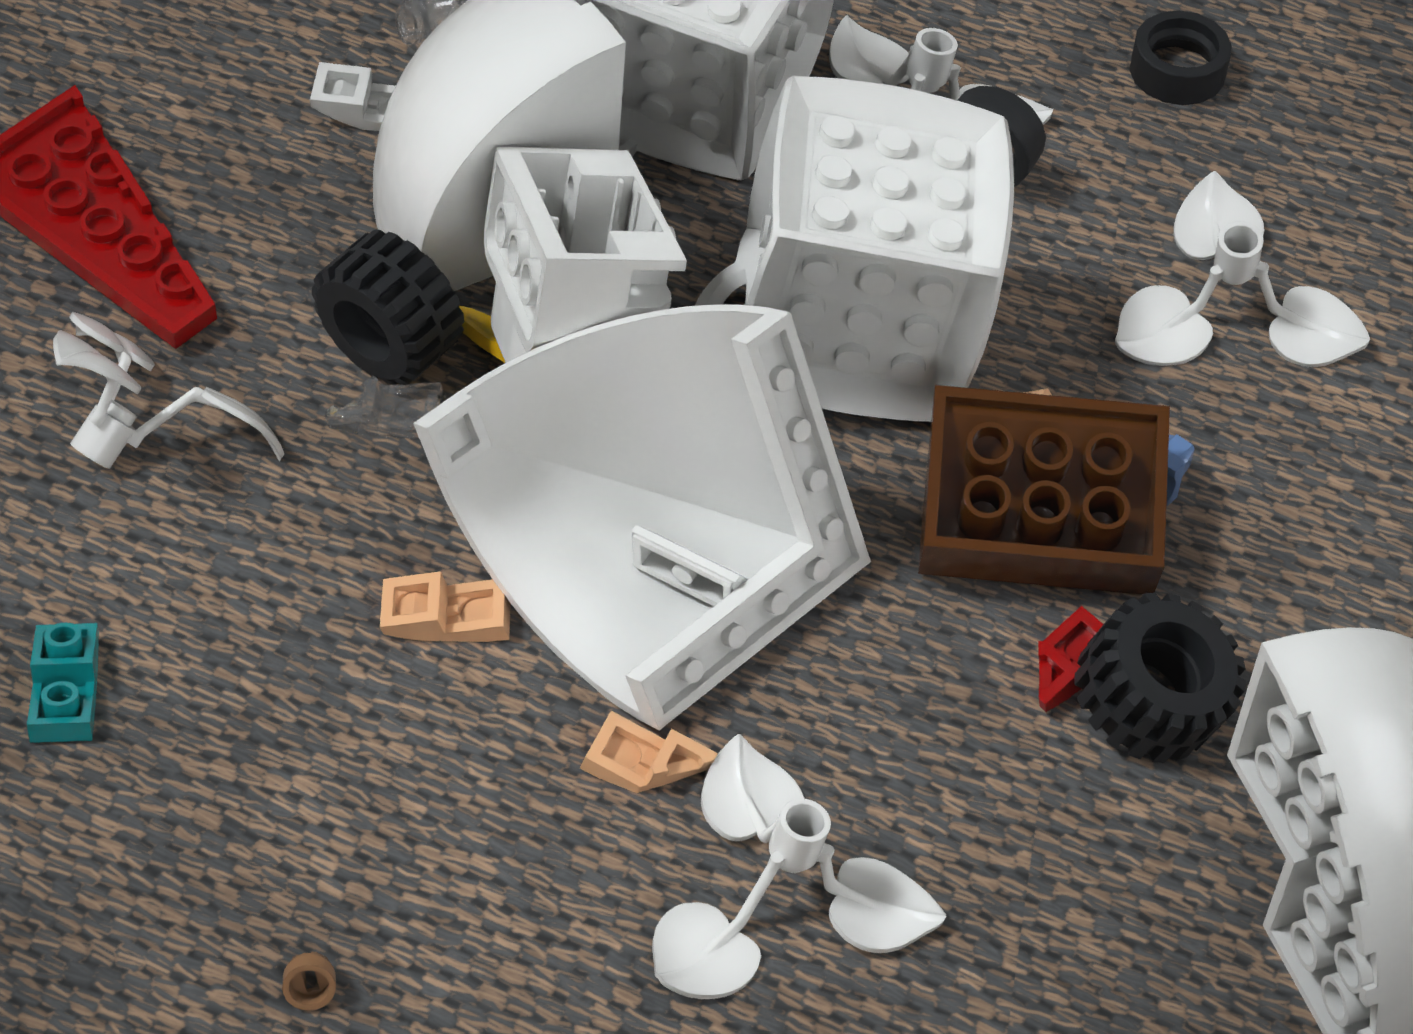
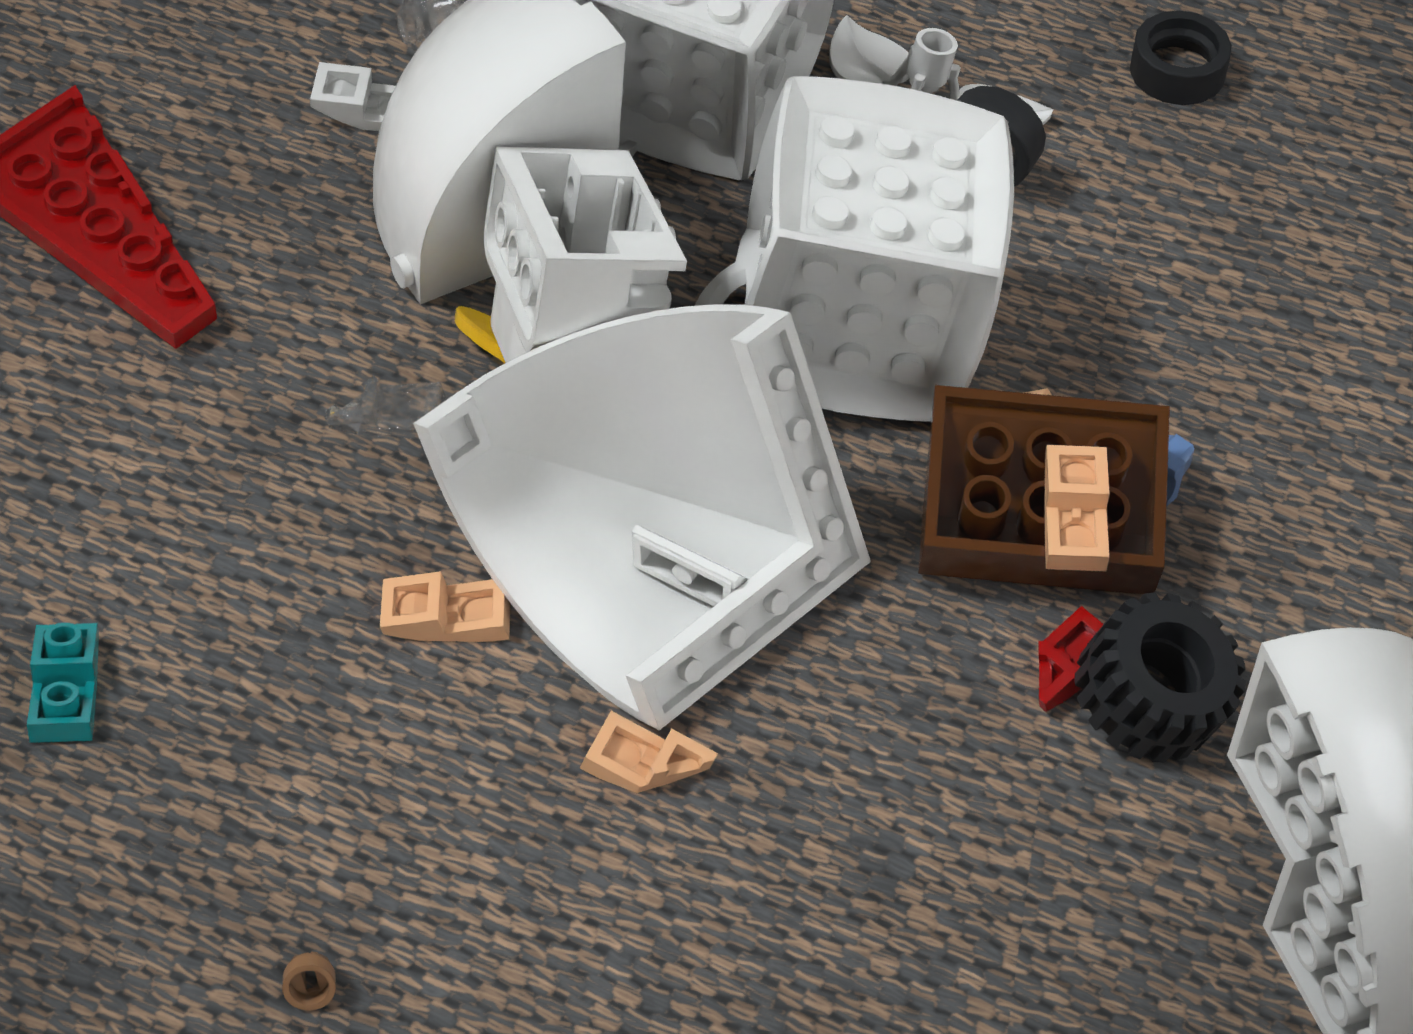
white plant [53,312,284,469] -> none
black tyre [312,230,464,386] -> none
white plant [652,734,946,999] -> none
white plant [1115,171,1370,367] -> none
none -> light nougat slope [1045,445,1110,571]

